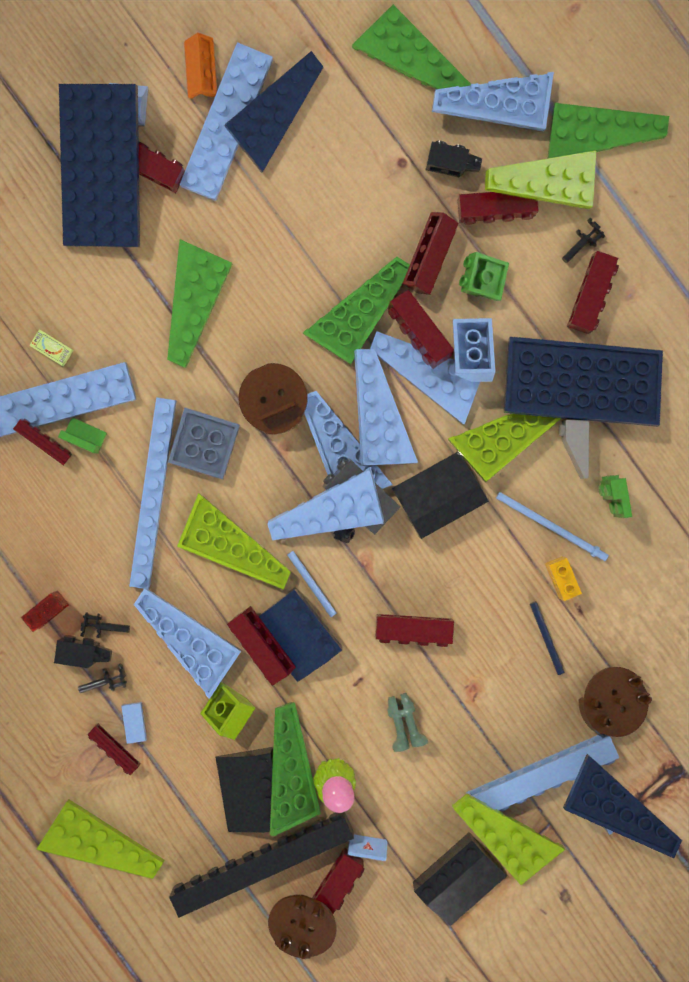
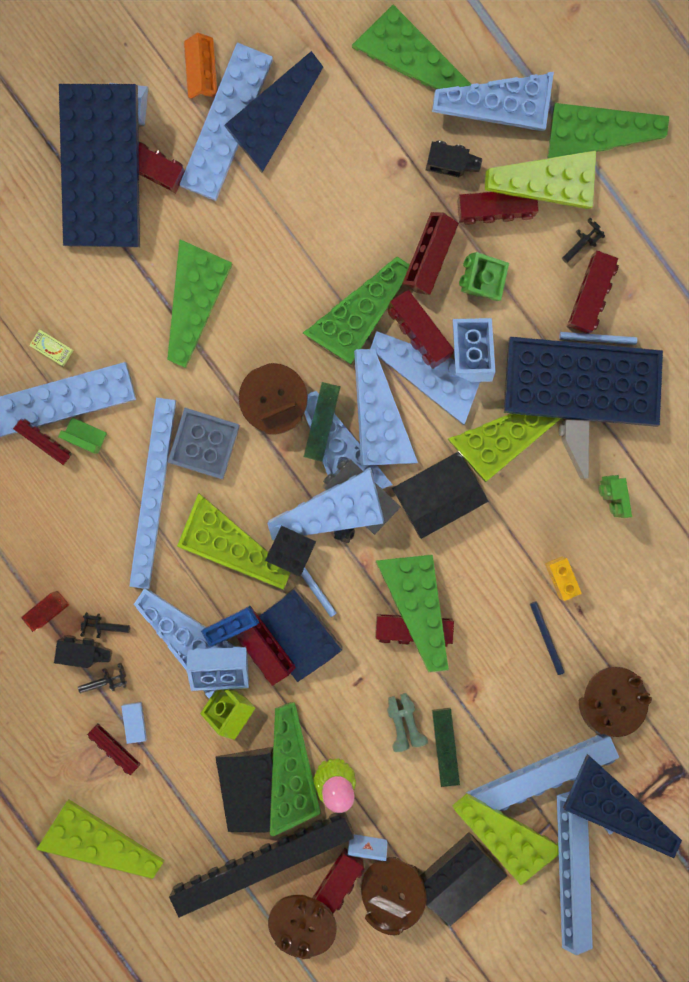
light blue bar [496,492,609,561] -> none
none -> light blue slope [186,647,249,691]
none -> blue tile [201,606,259,647]
none -> black hinge [265,525,316,577]
none -> clear green plate [304,382,341,462]
none -> reddish brown piece [361,857,426,936]
none -> bright green wing [376,555,449,673]
none -> clear green plate [432,708,460,787]
none -> light blue brick [557,791,593,955]
none -> light blue bar [559,332,637,345]

